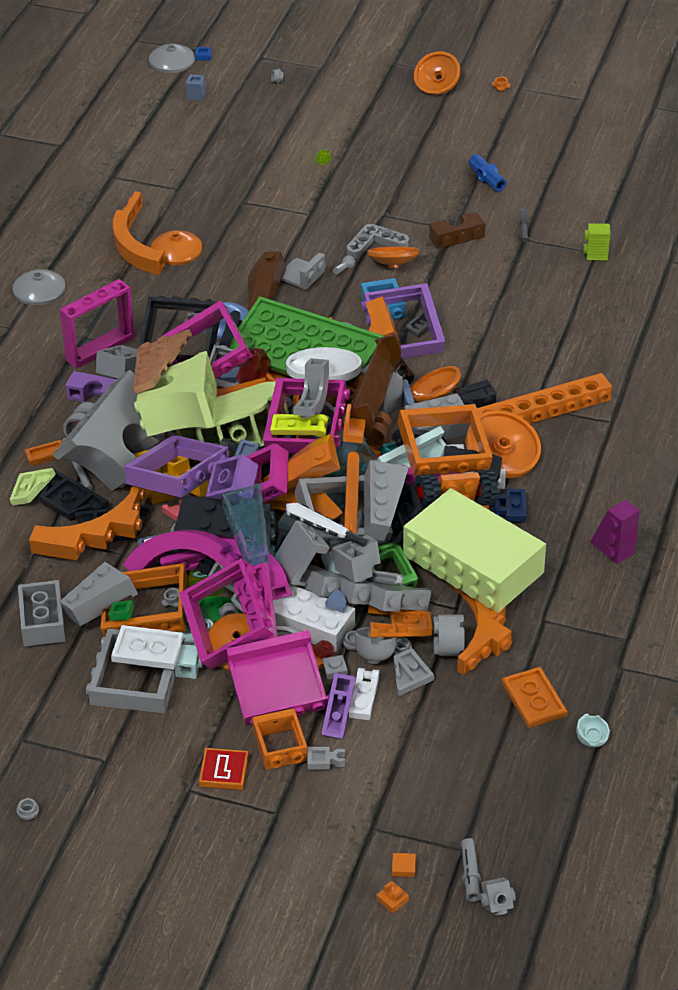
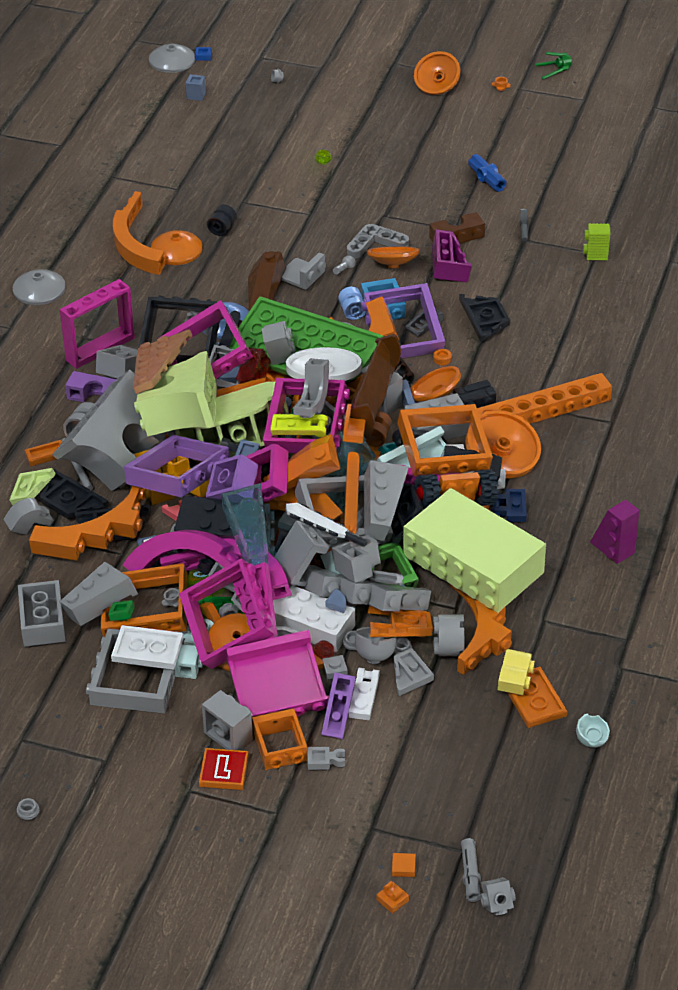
none -> light grey brick [3,498,54,535]
none -> orange tile [199,602,221,623]
none -> light grey brick [202,690,253,750]
none -> black wheel [207,204,237,236]
none -> light grey brick [262,321,296,365]
none -> light blue wheel [338,286,366,320]
none -> magenta wedge [432,230,472,282]
none -> orange tile [433,349,452,365]
none -> black wing [459,294,510,342]
none -> light yellow brick [498,649,535,695]
none -> green plant [535,52,572,80]

